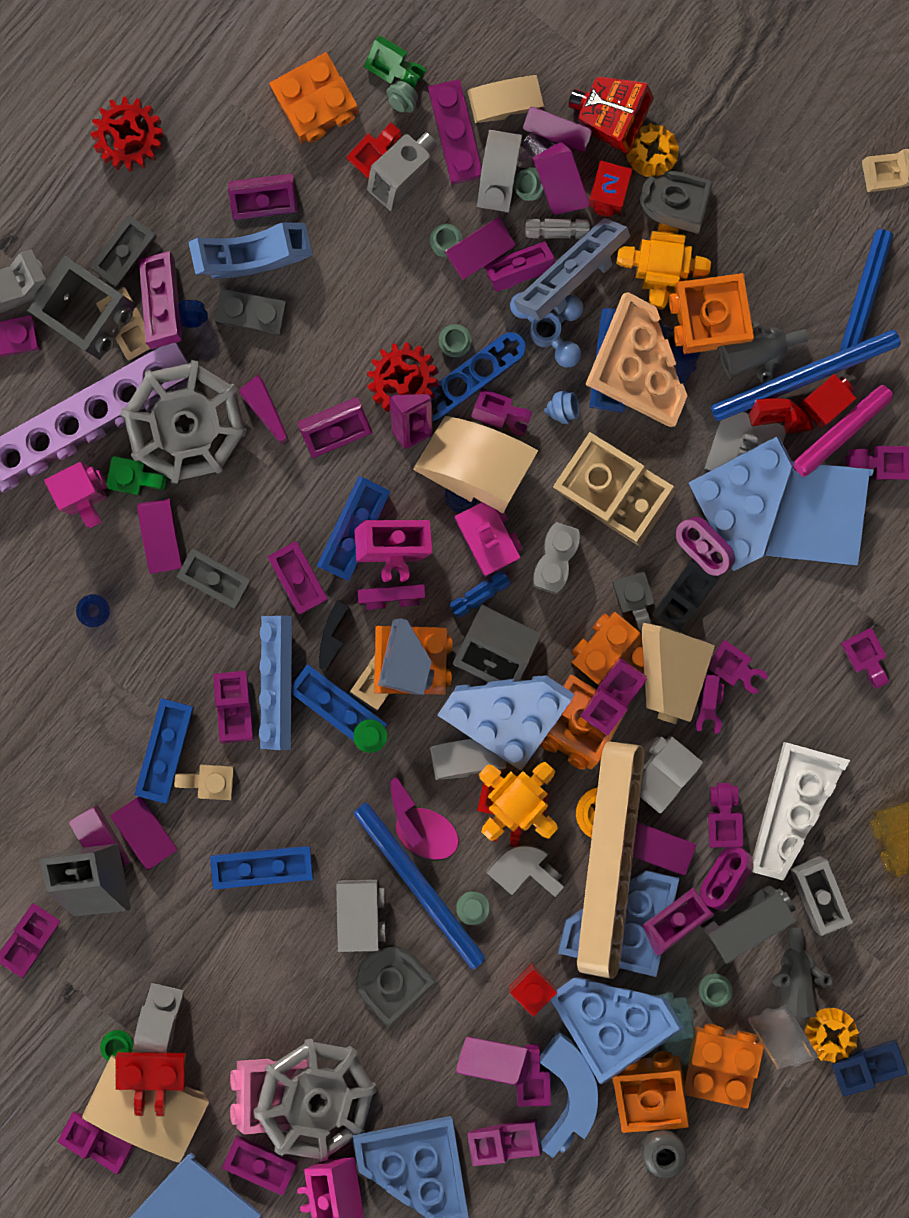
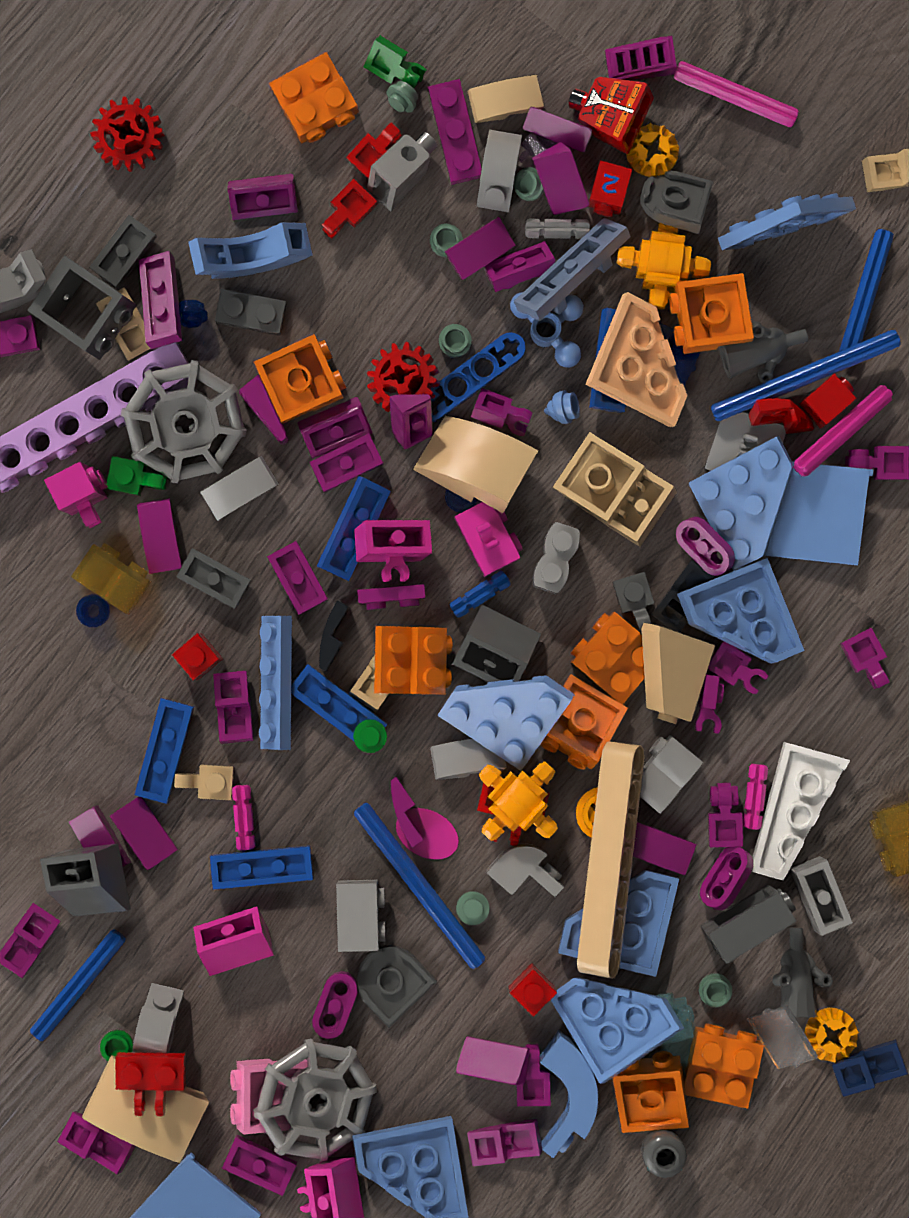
sand blue slope [378,618,434,695] -> none
magenta slope [581,657,647,735] -> none
magenta slope [642,888,714,957] -> none
none -> blue axle [30,929,126,1041]
none -> clear yellow brick [71,543,151,615]
none -> red brick [172,633,223,680]
none -> dark pink brick [193,906,274,976]
none -> light grey slope [200,456,279,521]
none -> dark pink axle [232,785,255,851]
none -> orange plate [254,334,346,424]
none -> magenta plate [309,433,384,493]
none -> magenta plate [312,971,358,1039]
none -> red plate [322,178,377,239]
none -> magenta slope [605,36,677,81]
none -> dark pink axle [674,61,799,127]
none -> medium blue plate [677,558,805,664]
none -> medium blue plate [718,193,856,250]
none -> dark pink axle [743,764,768,830]

